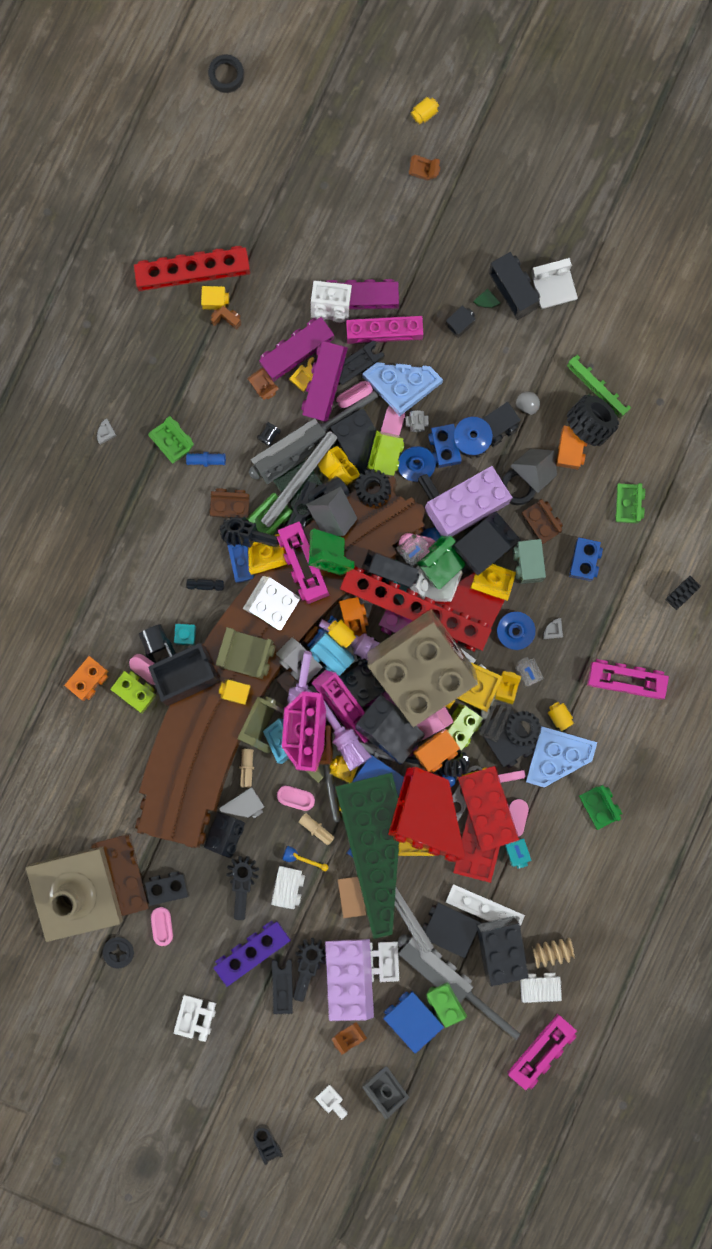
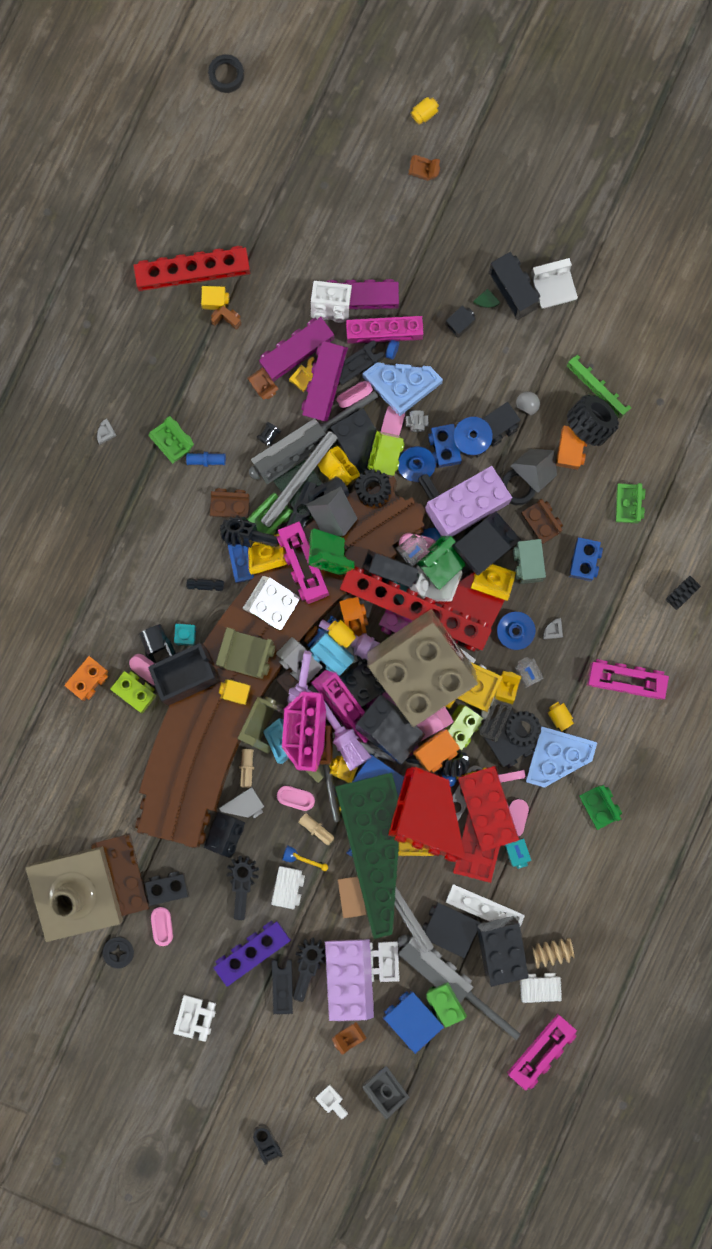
none -> blue tile [386,340,399,360]

